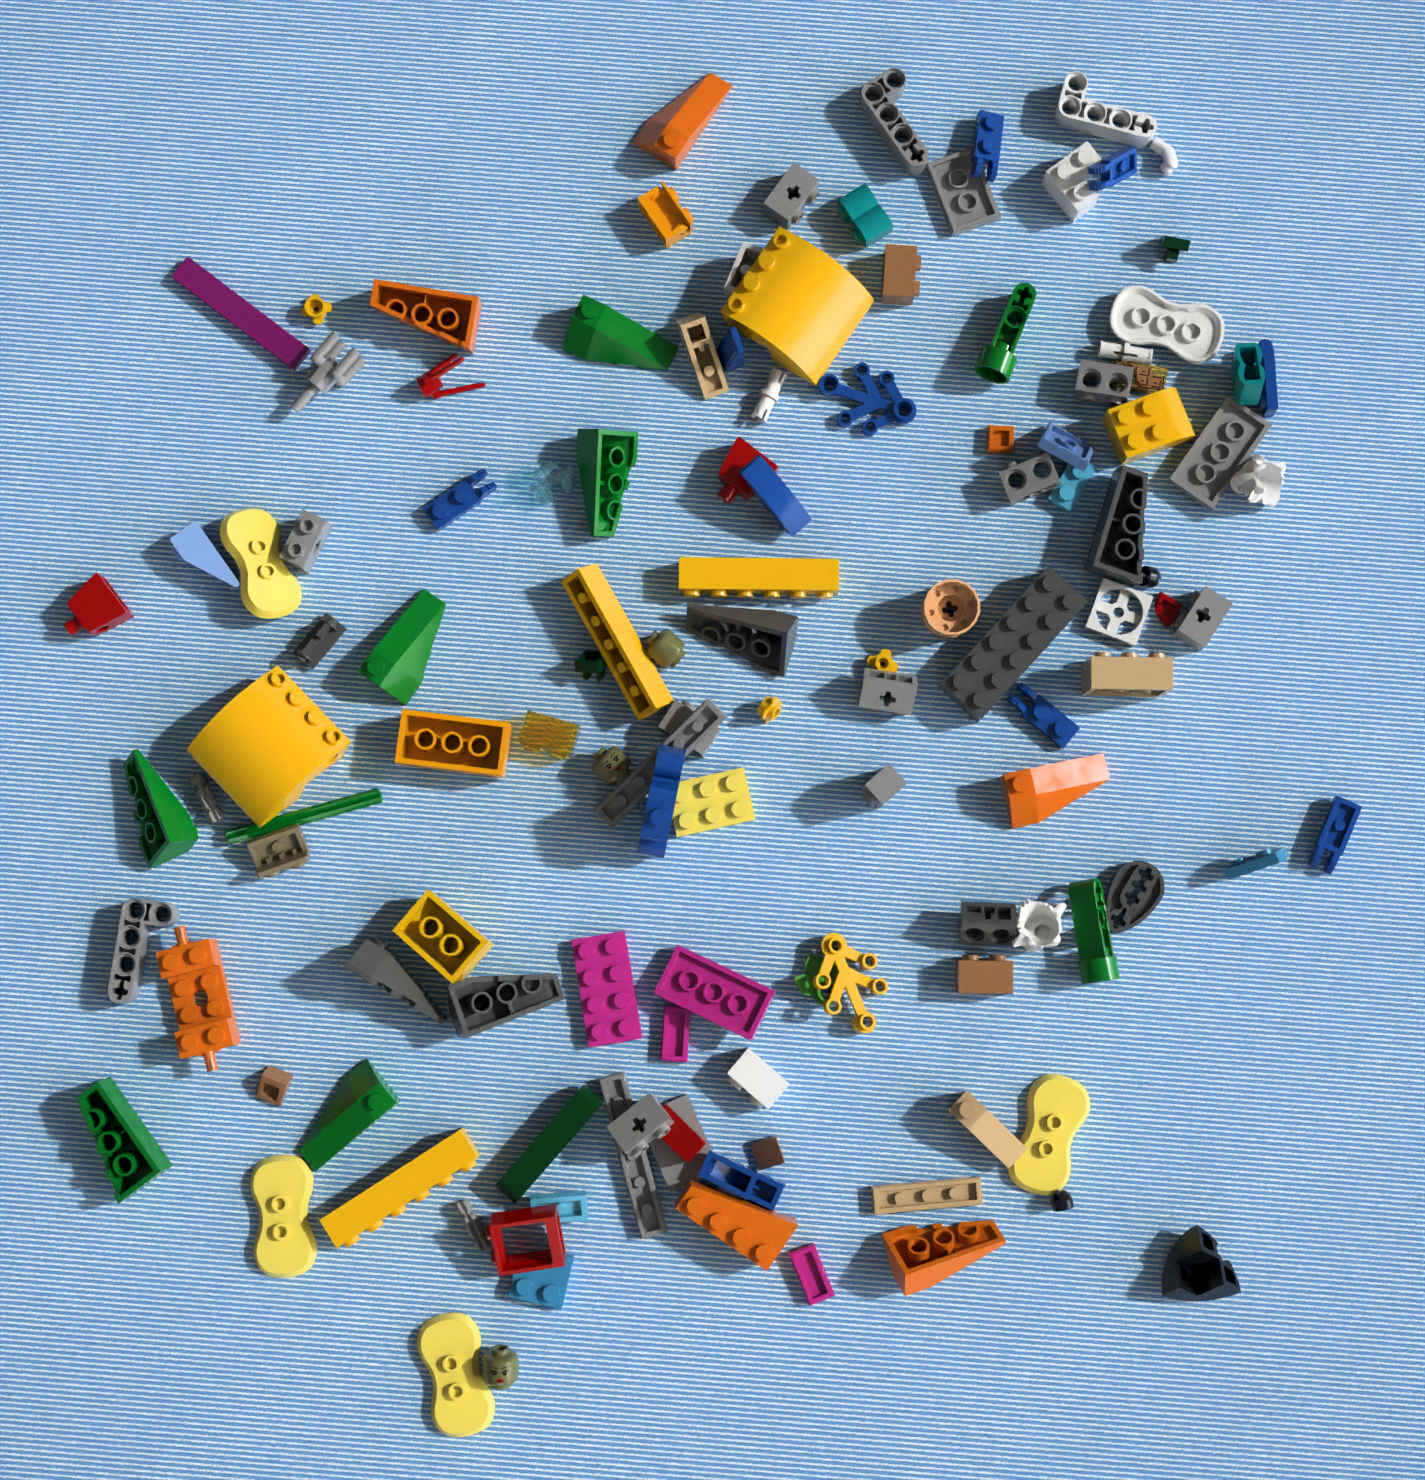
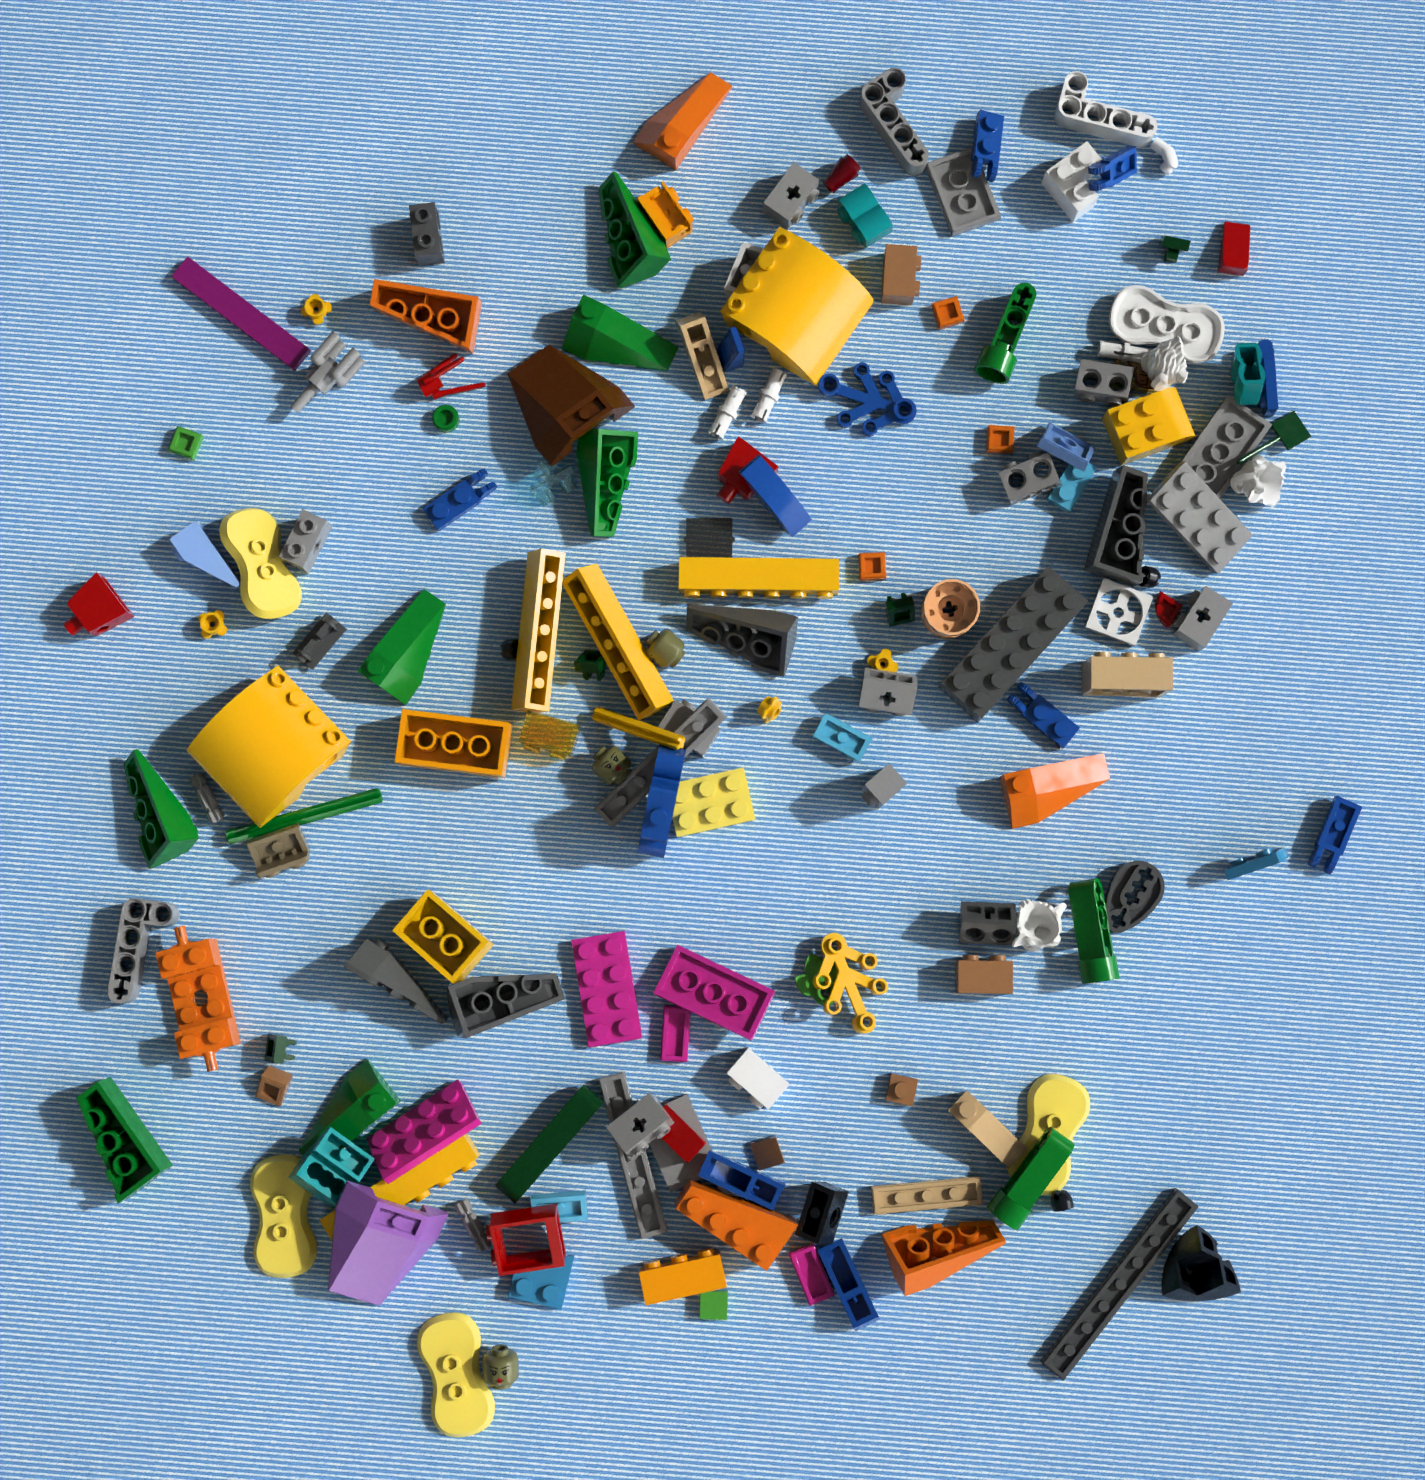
none -> bright green tile [168,426,204,461]
none -> yellow plate [198,610,227,639]
none -> dark green tile [264,1033,297,1064]
none -> teal piece [288,1127,374,1209]
none -> medium lavender wedge [328,1180,448,1306]
none -> dark pink plate [366,1079,482,1184]
none -> dark grey brick [409,202,445,266]
none -> green tile [432,405,460,433]
none -> black hinge [500,639,518,660]
none -> reddish brown wedge [508,344,635,467]
none -> yellow brick [511,548,565,713]
none -> yellow axle [592,708,685,750]
none -> green wedge [598,171,671,288]
none -> light orange brick [639,1248,727,1306]
none -> clear smoke piece [684,518,735,558]
none -> bright green tile [700,1290,728,1320]
none -> white pin [708,386,747,440]
none -> black brick [795,1181,849,1245]
none -> medium azure plate [813,713,873,762]
none -> blue slope [817,1238,880,1331]
none -> dark red cone [823,154,861,194]
none -> orange tile [858,552,886,581]
none -> medium nougat plate [885,1073,918,1106]
none -> dark green tile [886,593,915,627]
none -> orange tile [931,296,965,330]
none -> green beam [987,1127,1075,1231]
none -> dark grey tile [1040,1188,1199,1381]
none -> white hair [1141,336,1189,391]
none -> light grey plate [1146,461,1253,574]
none -> red slope [1218,221,1250,276]
none -> dark green piece [1236,411,1312,465]

